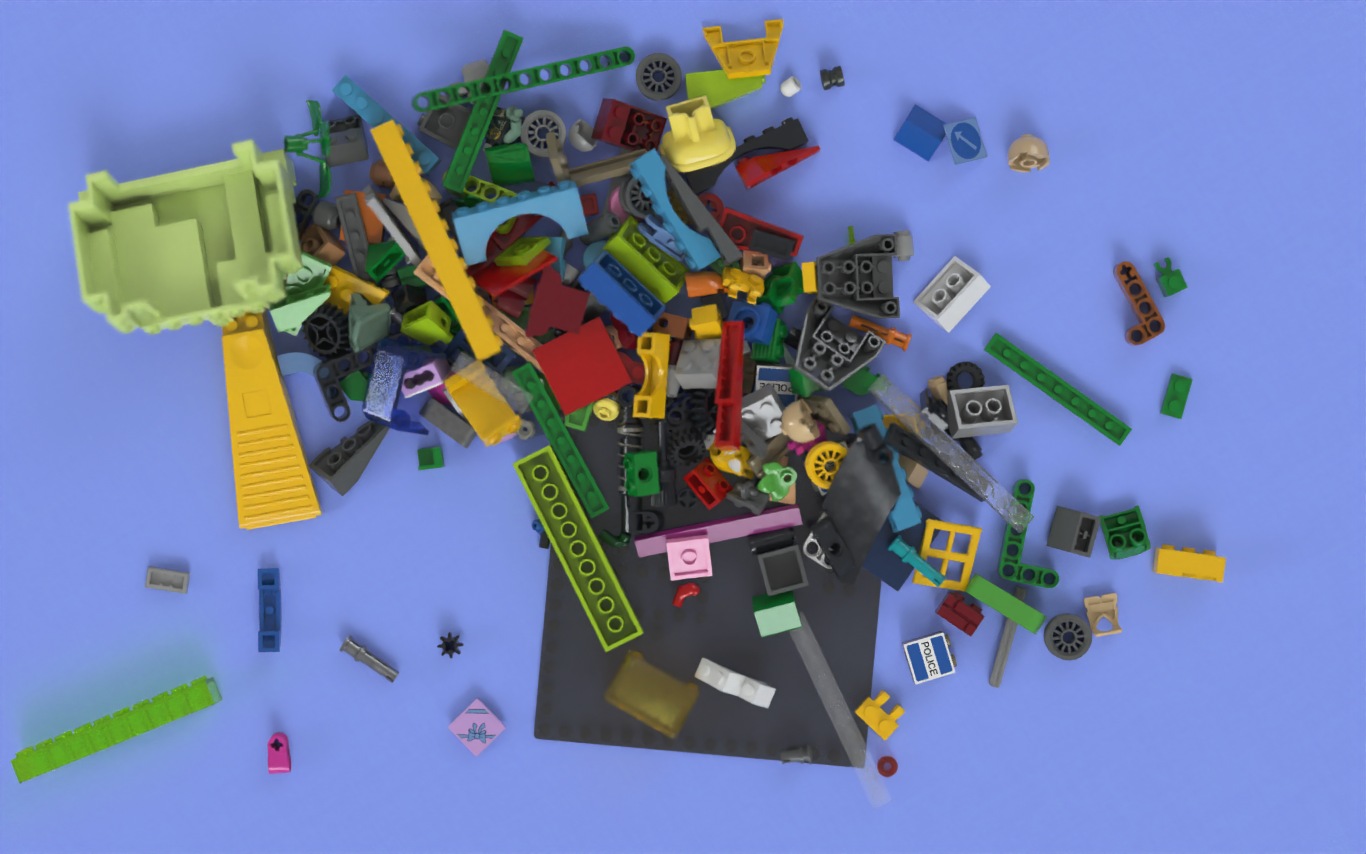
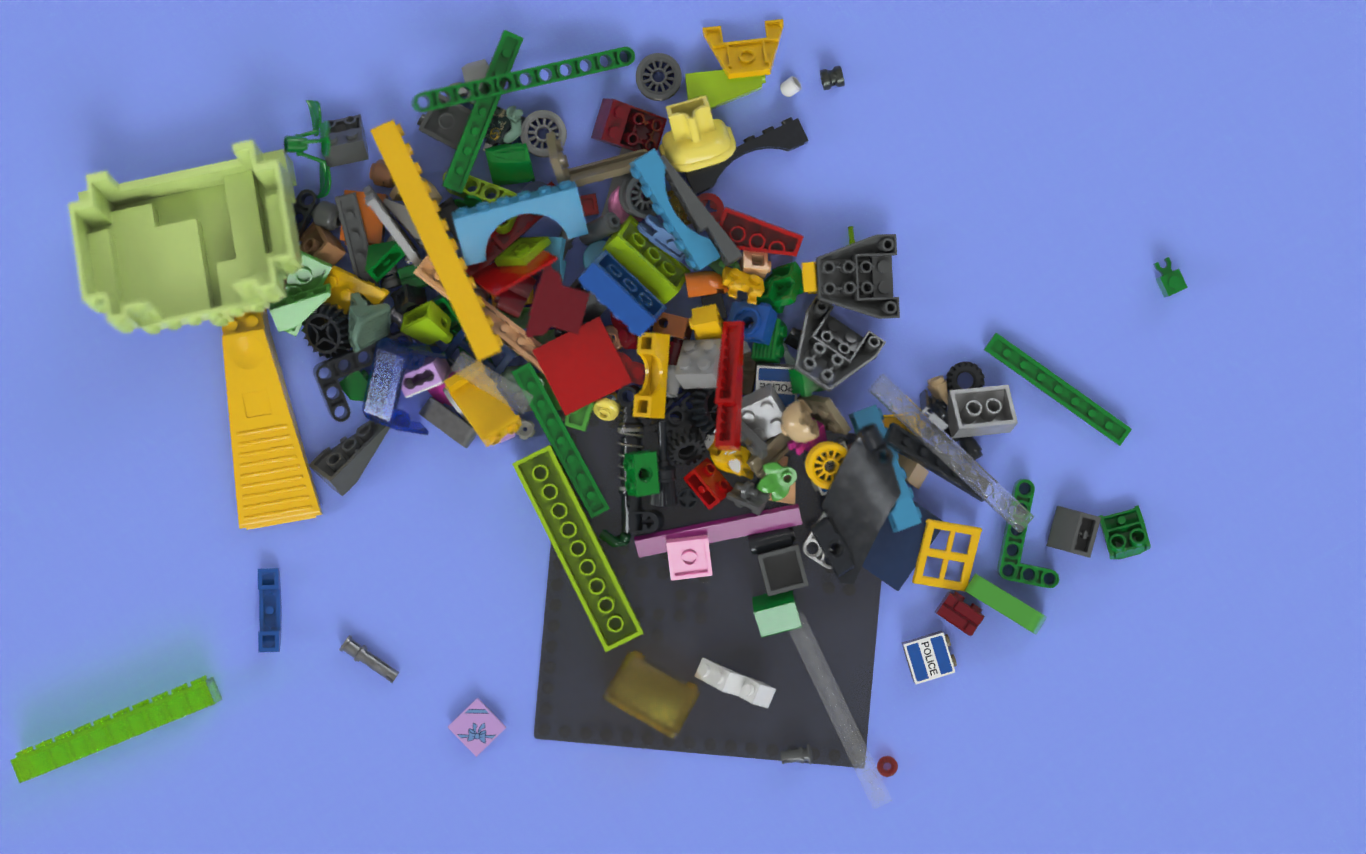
light grey plate [145,566,191,594] -> none
dark pink piece [267,732,291,774] -> none
medium blue arch [277,352,336,407] -> none
dark azure arch [332,75,442,176] -> none
green panel [417,446,445,470] -> none
black gear [437,632,464,659] -> none
arm [532,519,550,549] -> none
white piece [562,263,579,285] -> none
light grey hair [568,119,598,152] -> none
red arm [672,582,700,608] -> none
red wedge [735,146,821,191] -> none
black plate [748,229,795,261] -> none
green slope [840,366,890,396] -> none
orange pin [848,314,912,351] -> none
yellow plate [854,690,905,741] -> none
teal pin [887,535,946,587] -> none
blue slope [893,104,946,162] -> none
light grey brick [893,231,914,261] -> none
white slope [913,256,991,333] -> none
piece [943,117,987,165] -> none
light grey axle [989,587,1027,688] -> none
tan cylinder [1007,134,1050,172] -> none
dark grey wheel [1044,613,1092,661] -> none
tan piece [1083,592,1122,637] -> none
dark orange beam [1113,261,1165,346] -> none
yellow wedge [1152,544,1226,583] -> none
green plate [1160,373,1193,419] -> none

